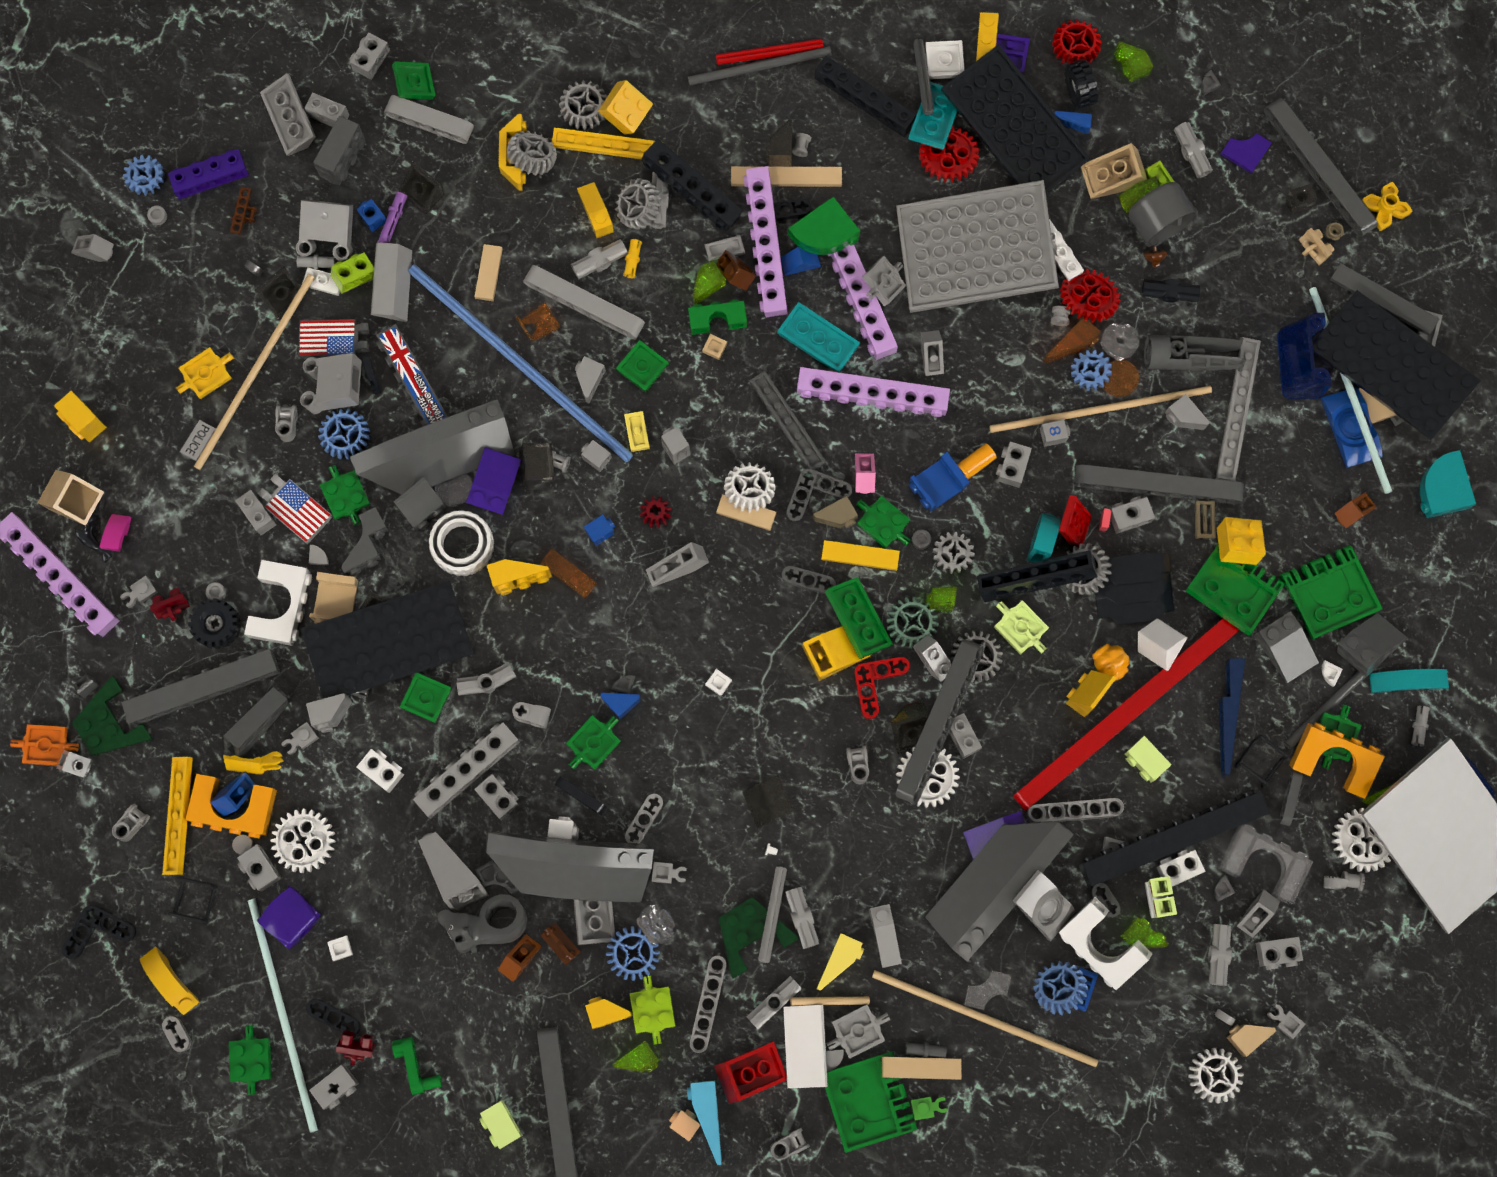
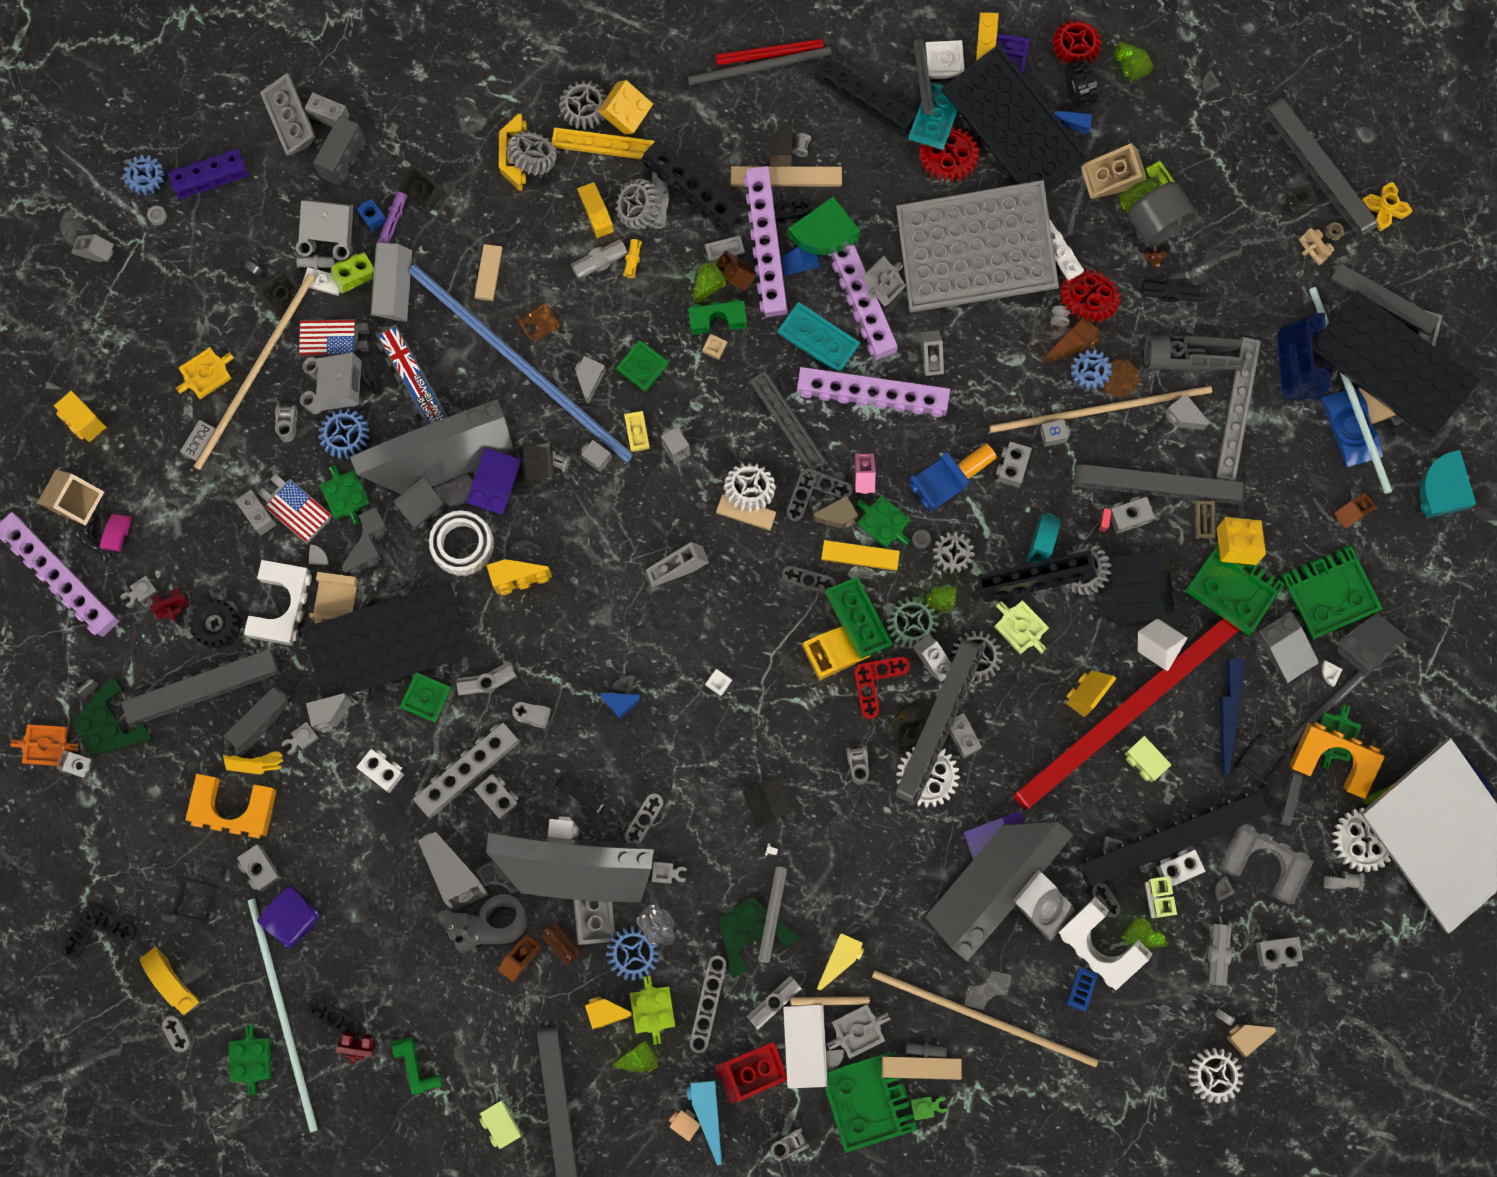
light grey piece [112,804,150,842] -> none
yellow plate [162,757,193,875] -> none
light grey tile [206,582,226,601] -> none
blue slope [210,772,256,817] -> none
reddish brown piece [230,187,258,235] -> none
light grey tile [232,835,253,855] -> none
white gear [270,809,336,873] -> none
light grey brick [309,1064,359,1110] -> none
white plate [327,936,353,961] -> none
light grey brick [350,32,390,80] -> none
light grey beam [384,95,474,144] -> none
green plate [392,61,436,99] -> none
light grey beam [523,265,645,340] -> none
clear orange plate [540,549,597,599] -> none
green plate [566,715,621,770] -> none
blue brick [584,514,615,546] -> none
dark red gear [640,496,672,528] -> none
light grey piece [785,887,819,949] -> none
light grey slope [869,904,902,968] -> none
light grey beam [1026,798,1124,823] -> none
medium blue gear [1033,961,1088,1015] -> none
red tile [1059,495,1092,548] -> none
light orange hair [1092,644,1130,682] -> none
clear plate [1101,323,1139,361] -> none
light grey piece [1174,122,1213,178] -> none
dark purple tile [1220,133,1272,174] -> none
light grey slope [1237,890,1280,938] -> none
light grey plate [1267,1004,1305,1039] -> none
teal slope [1369,669,1449,693] -> none
light grey pin [1411,706,1430,747] -> none

